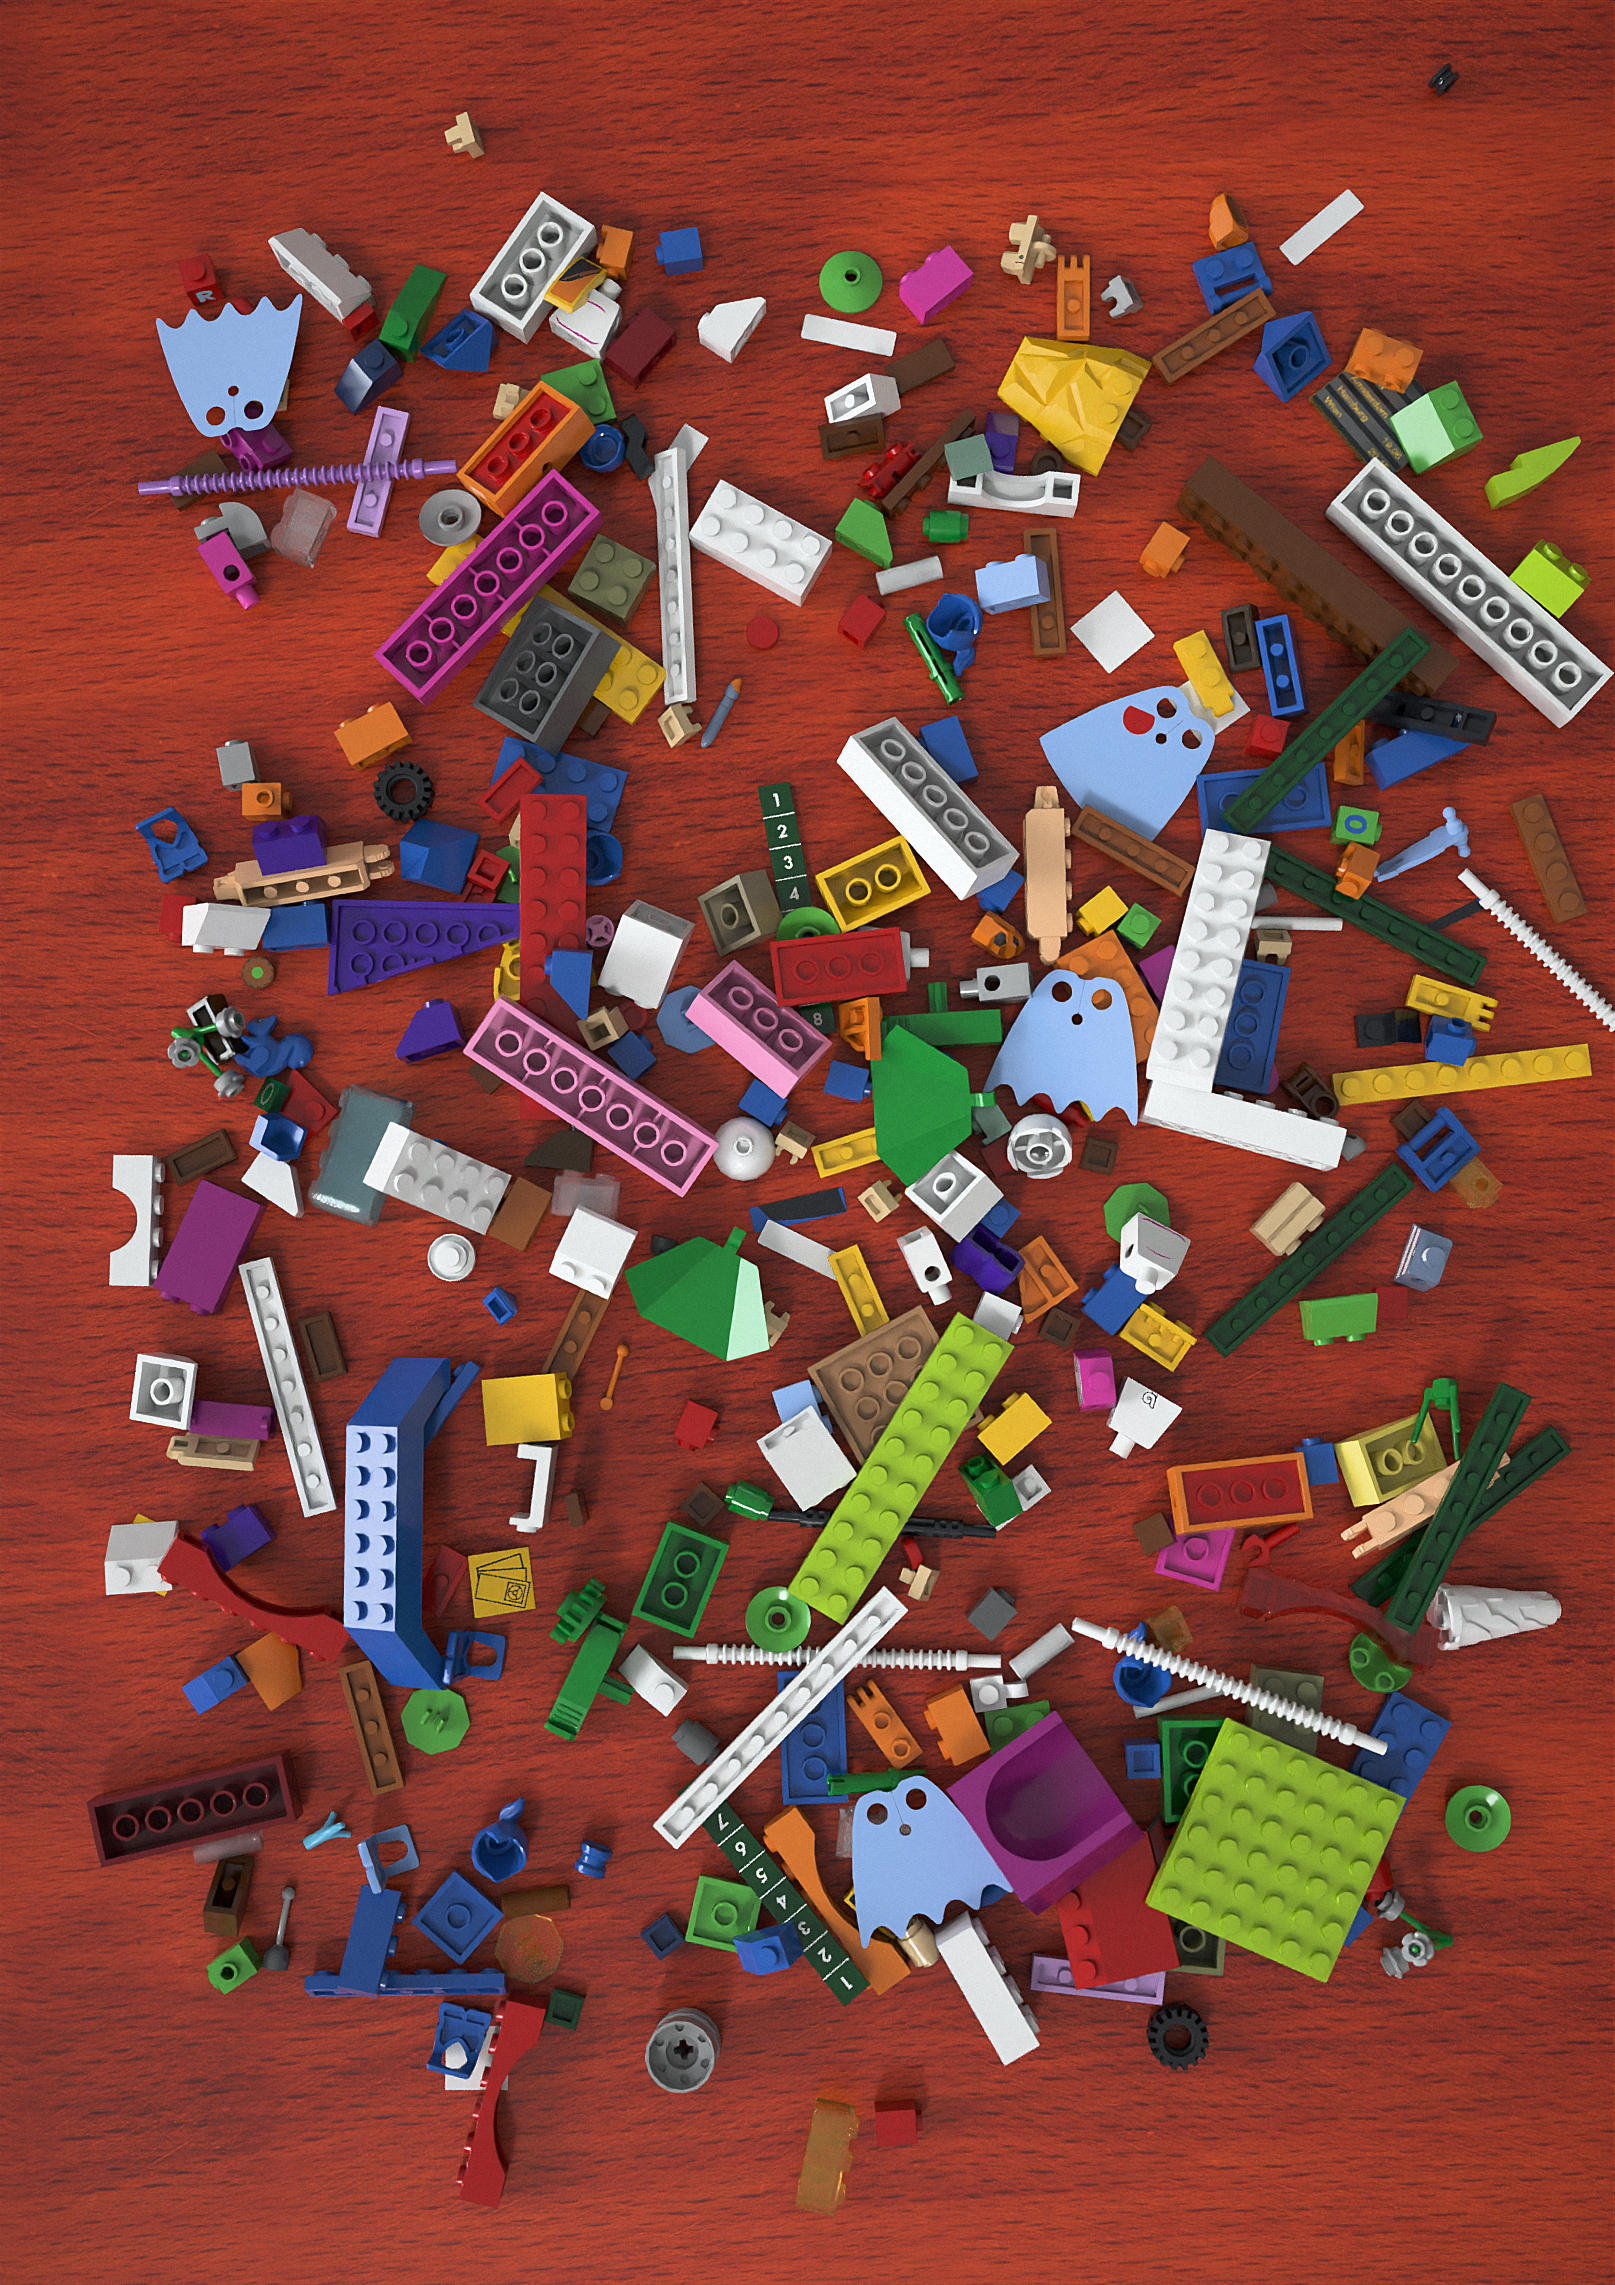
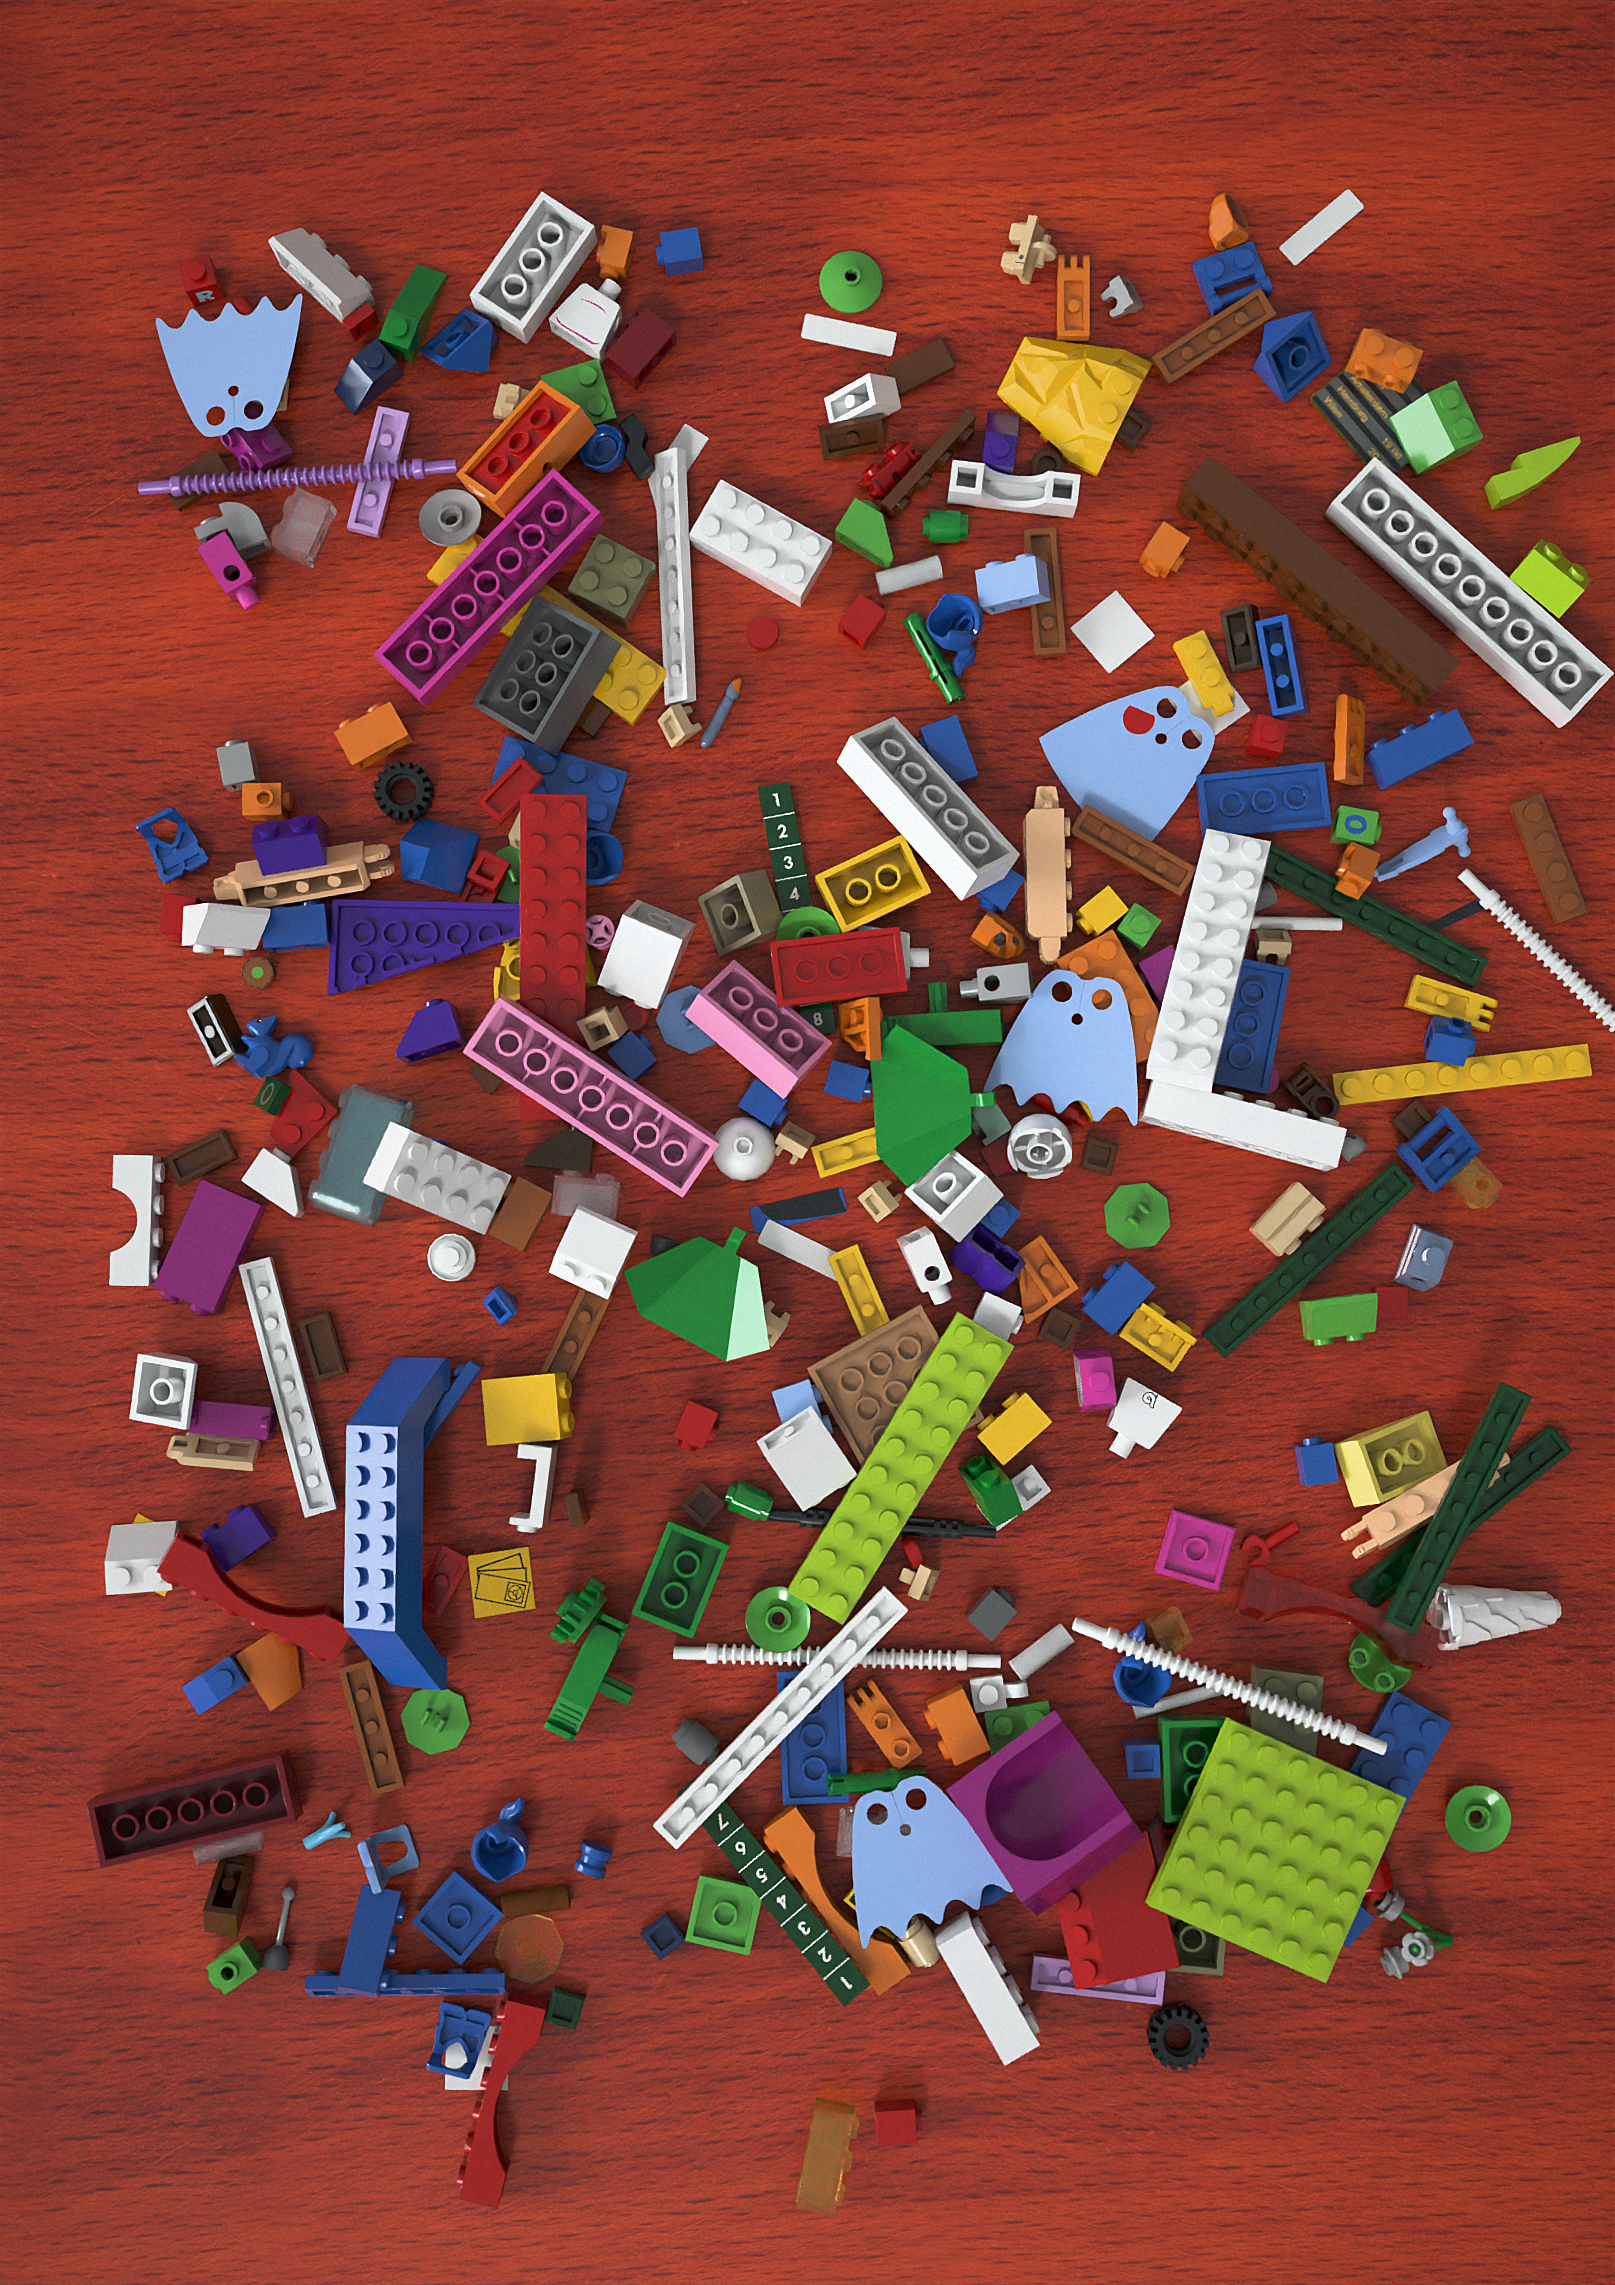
light grey plant [168,1006,246,1099] -> none
blue panel [249,1112,308,1161] -> none
blue piece [442,1630,507,1685] -> none
tan tile [444,112,485,158] -> none
slope [544,256,607,314] -> none
blue slope [544,947,593,1020] -> none
orange hinge [600,1344,629,1410] -> none
white slope [618,1644,689,1717] -> none
light grey wheel [645,2007,721,2093] -> none
white slope [698,297,766,363] -> none
blue slope [733,1921,804,1975] -> none
dark pink brick [899,245,974,325] -> none
sand green piece [944,434,994,481] -> none
white torso [1120,1212,1191,1294] -> none
reddish brown tile [1132,1512,1178,1556] -> none
red brick [1166,1452,1314,1536] -> none
dark green tile [1221,626,1432,836] -> none
black slope [1354,1010,1422,1049] -> none
black hinge [1362,690,1497,747] -> none
green plant [1411,1378,1461,1461] -> none
black bush [1428,63,1460,97] -> none

